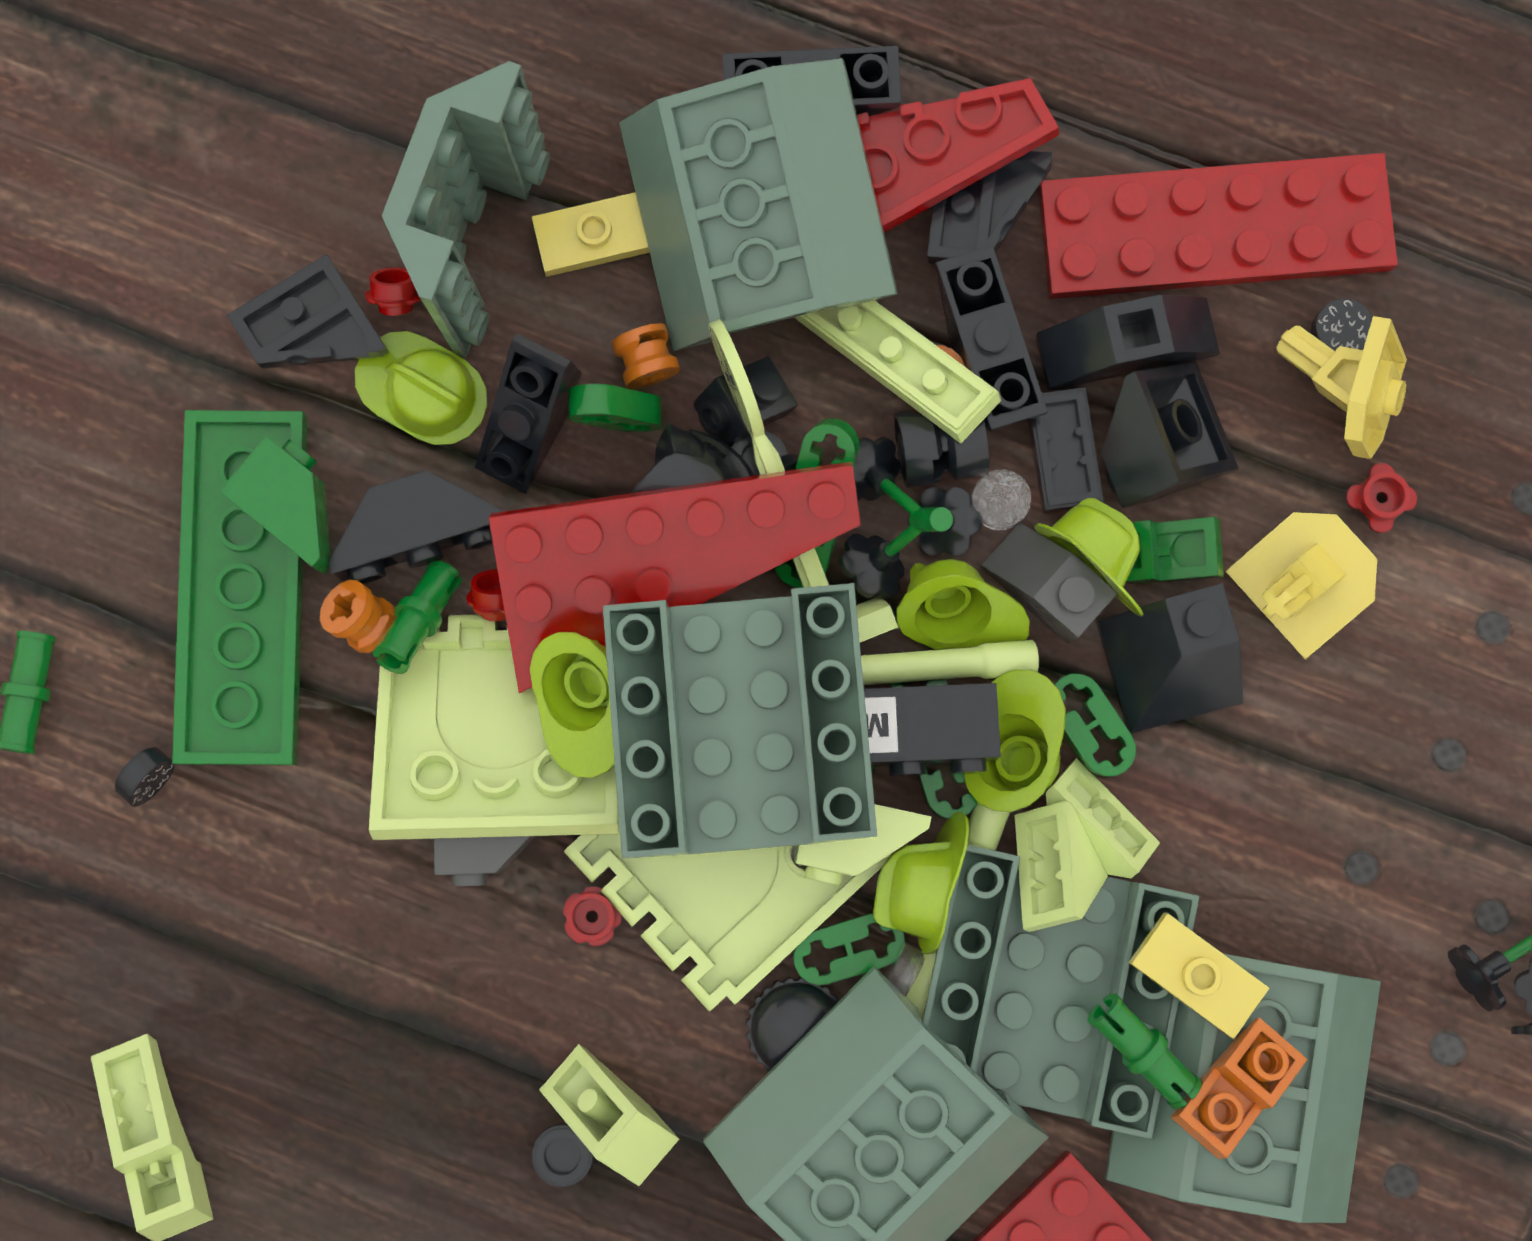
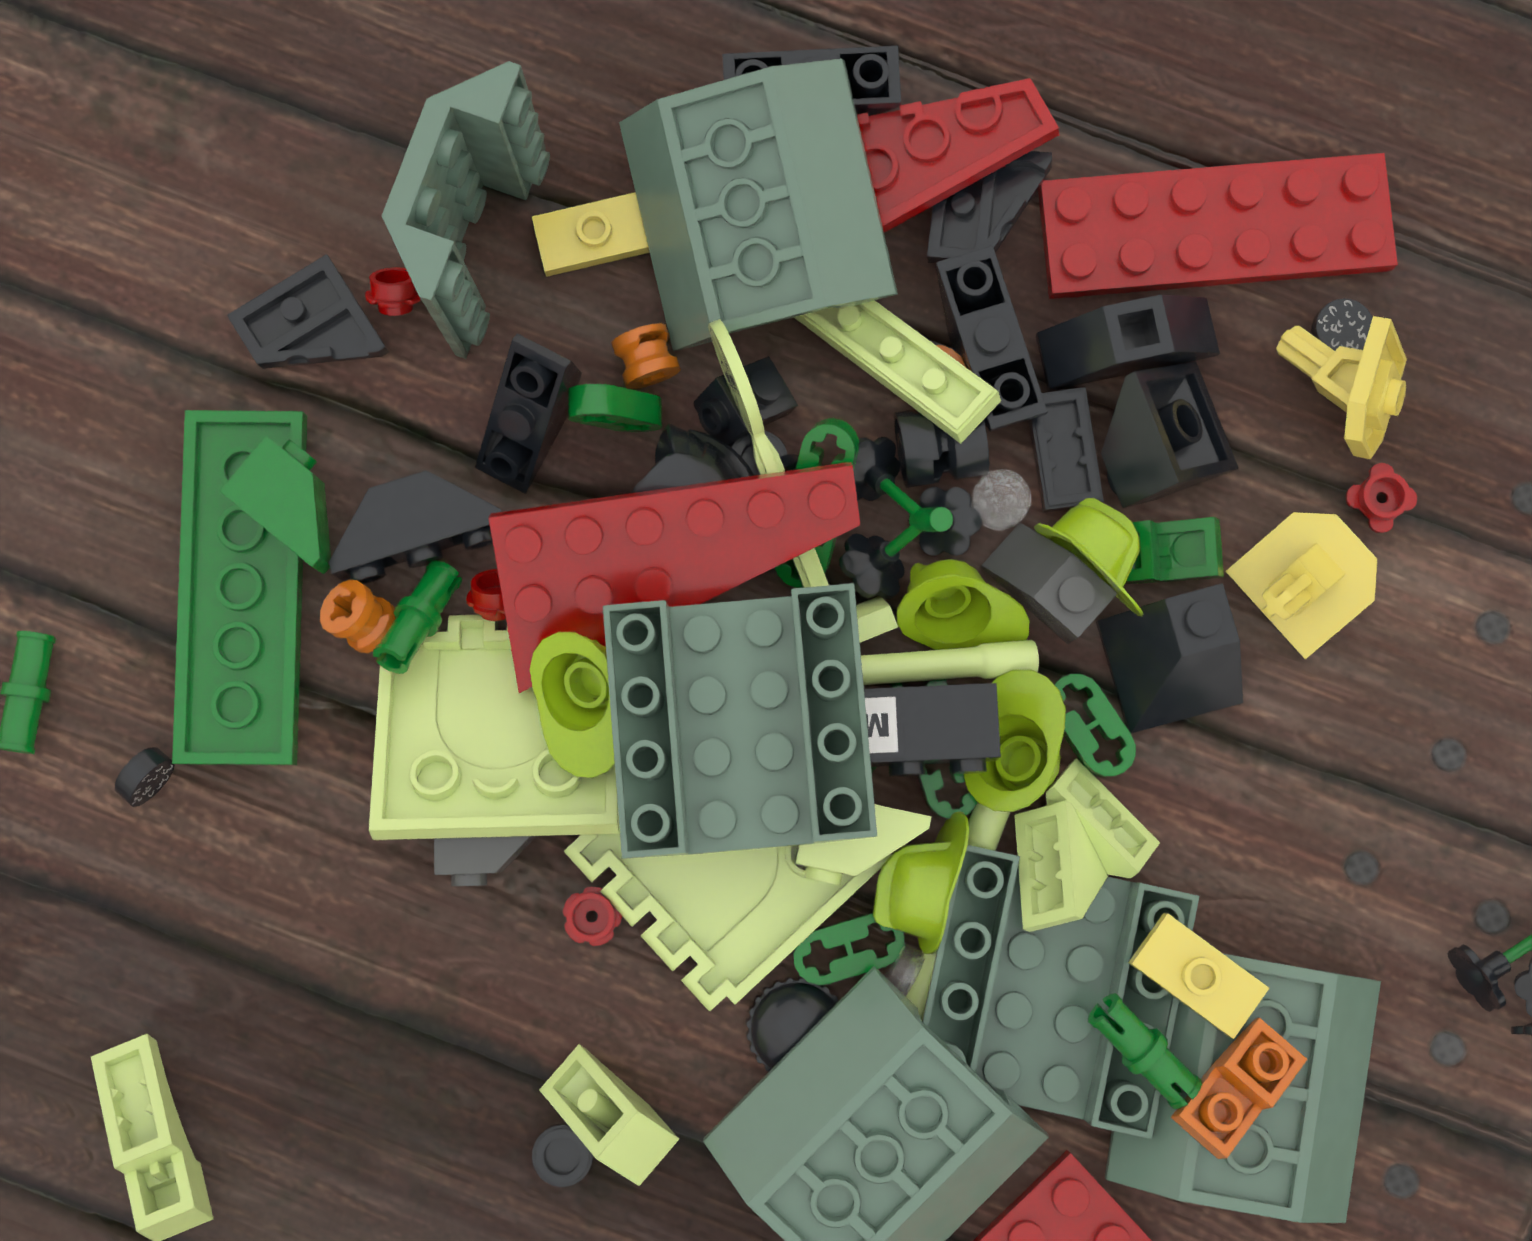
lime piece [355,331,487,445] -> none

